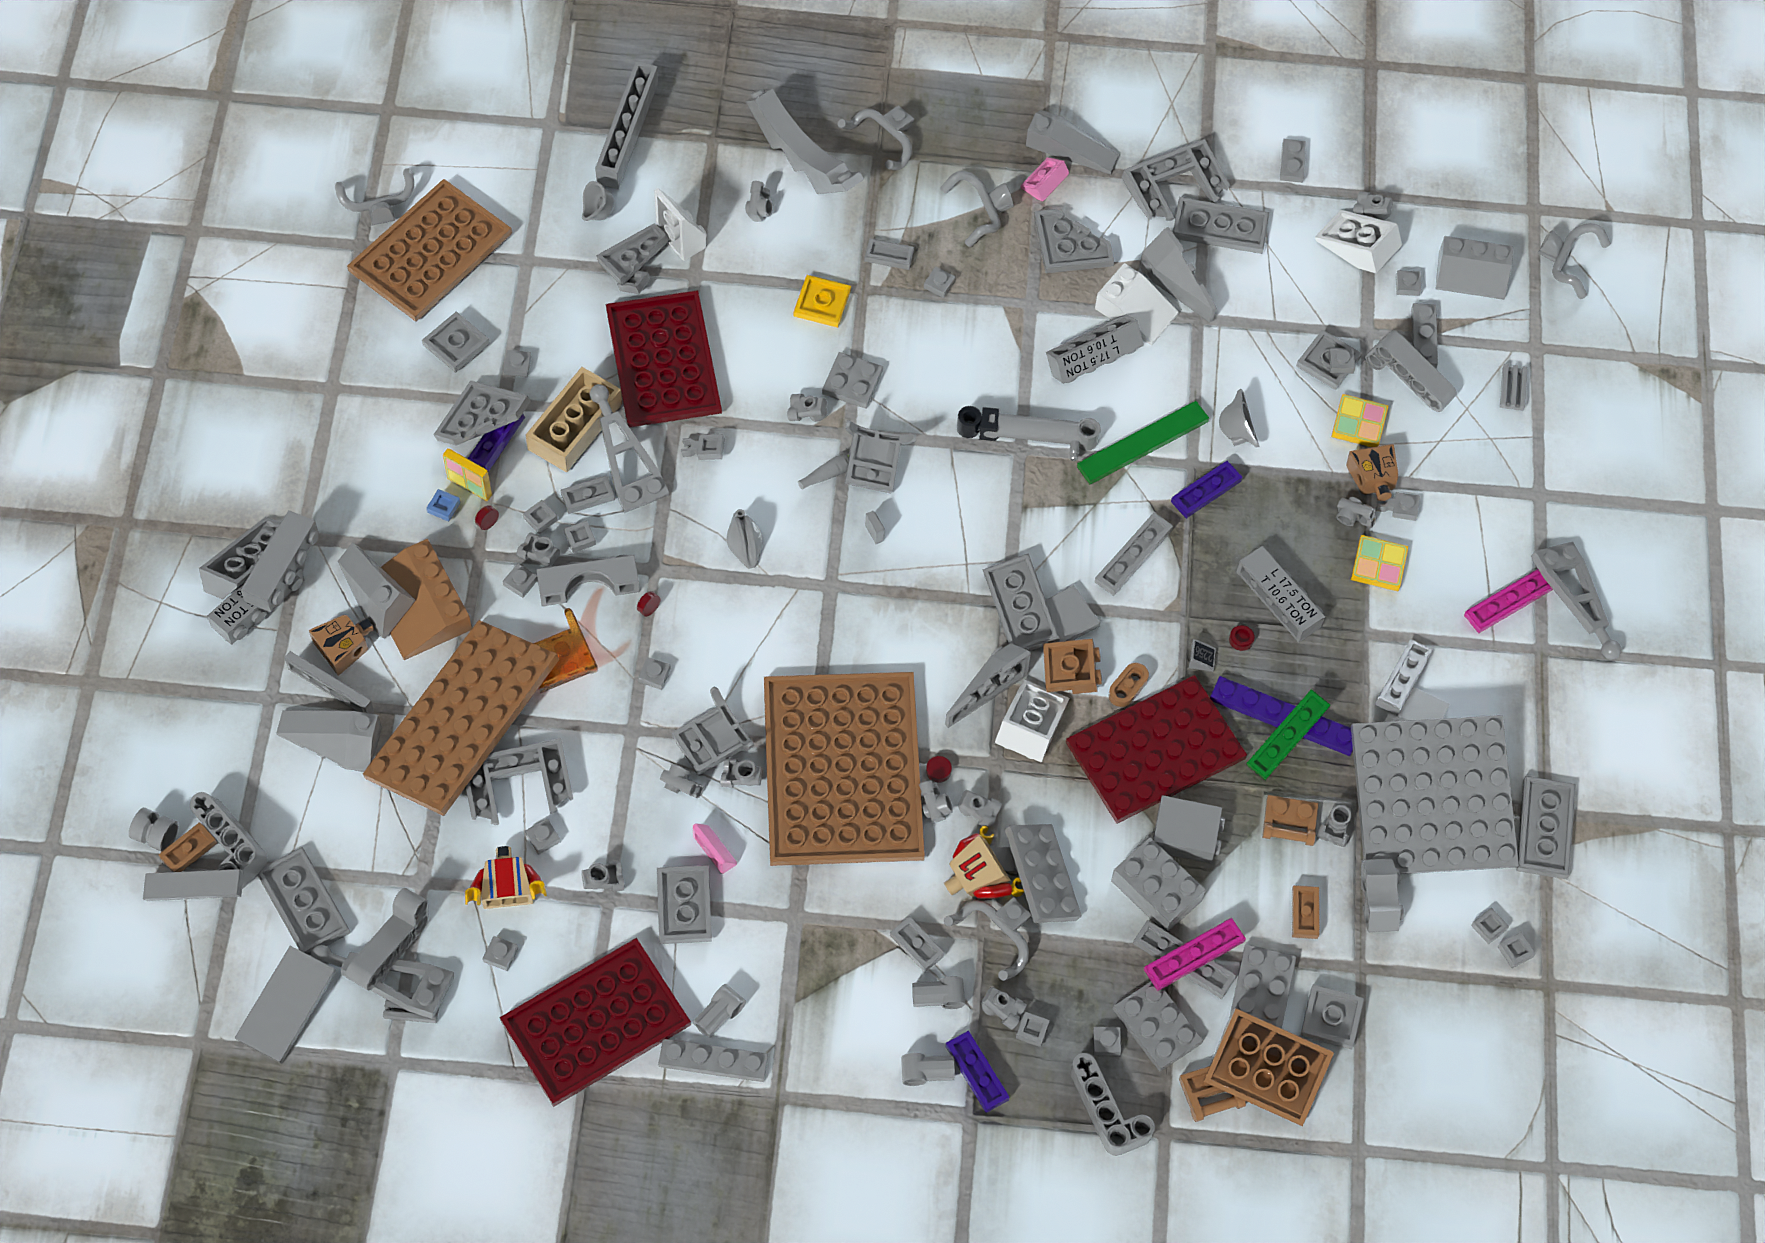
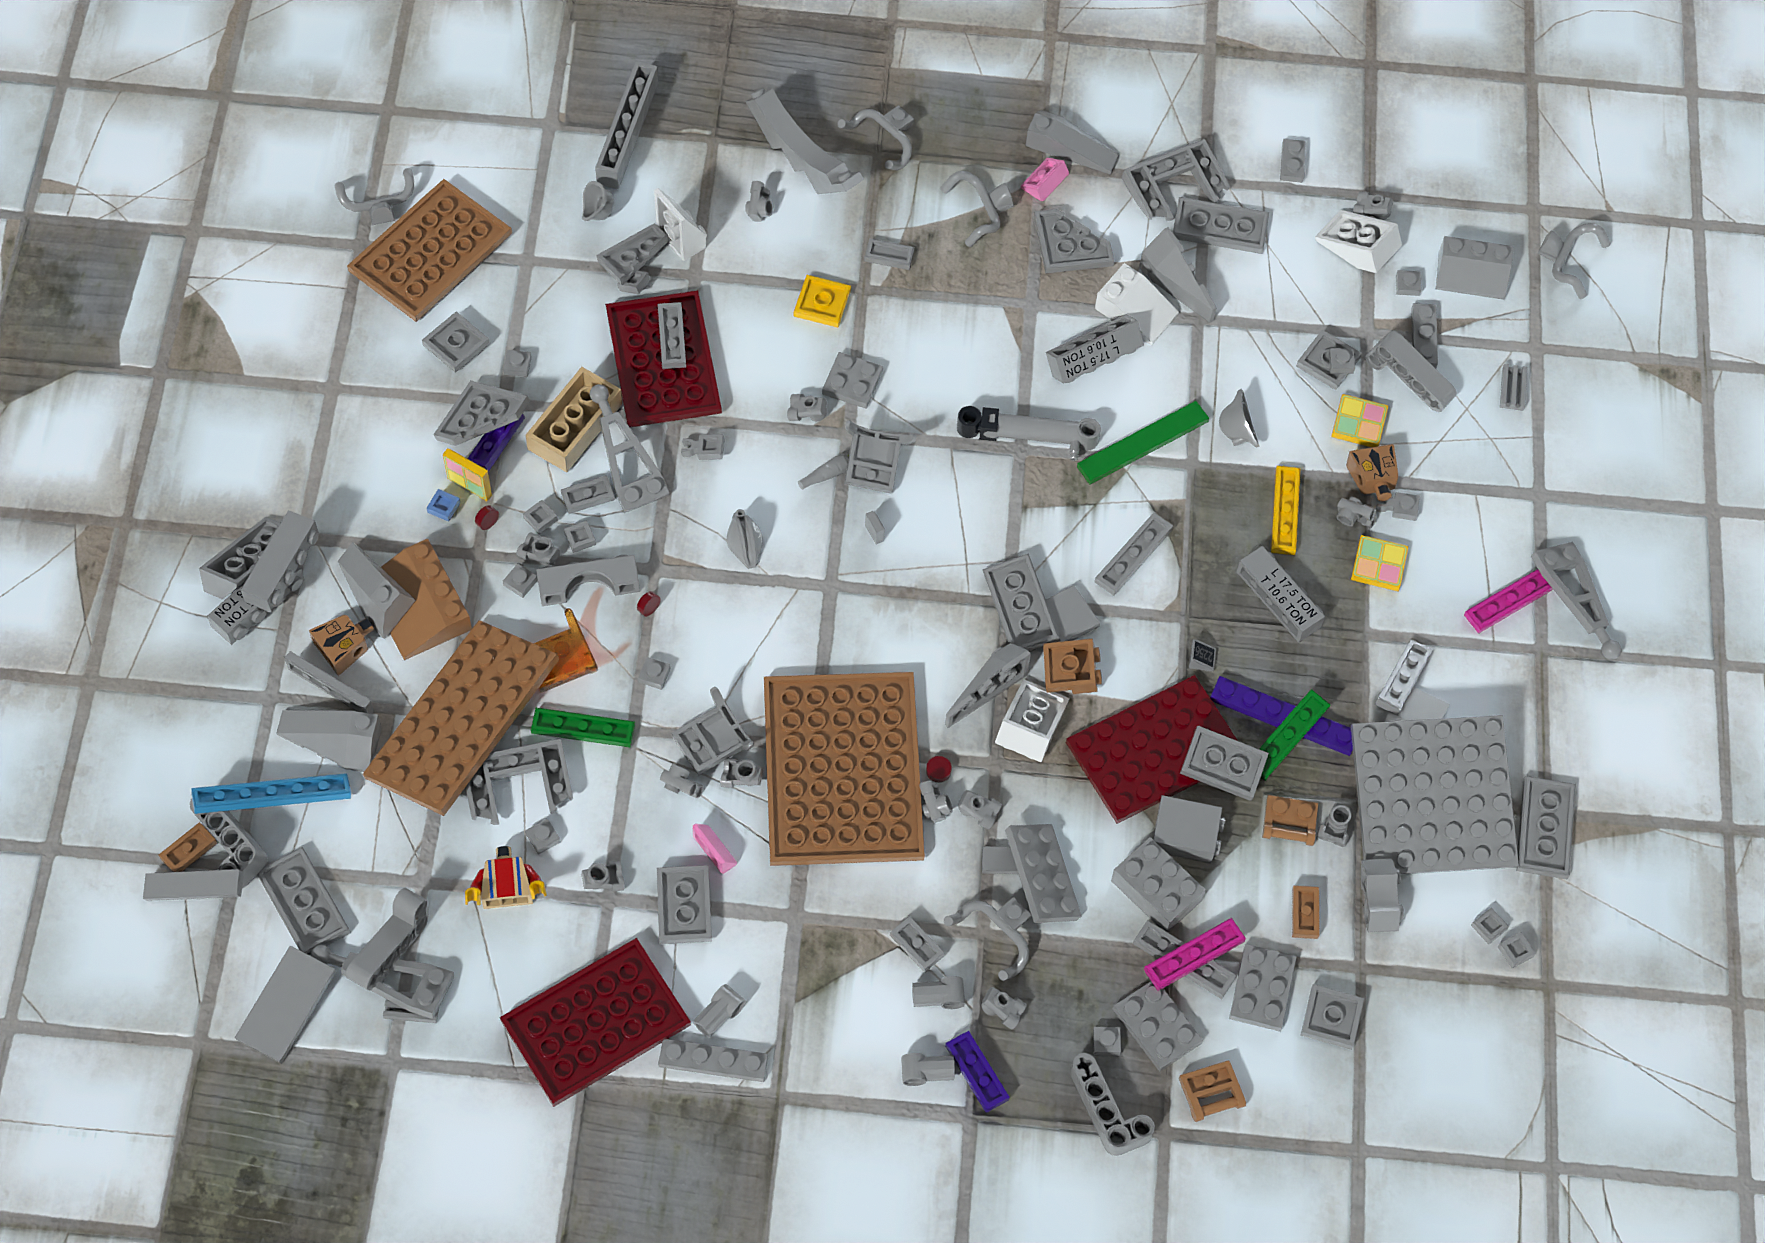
light grey wheel [129,807,178,852] -> none
light grey plate [483,936,518,971] -> none
light grey plate [924,266,956,298] -> none
tan torso [944,826,1024,899] -> none
light grey plate [1016,1012,1050,1047] -> none
medium nougat plate [1108,663,1149,707] -> none
dark purple plate [1171,461,1242,519] -> none
medium nougat slope [1204,1008,1334,1127] -> none
dark red tile [1229,625,1255,651] -> none
none -> dark azure tile [191,773,351,814]
none -> green tile [531,707,635,748]
none -> light grey plate [658,302,686,369]
none -> light grey plate [1180,726,1269,801]
none -> yellow tile [1271,466,1300,555]

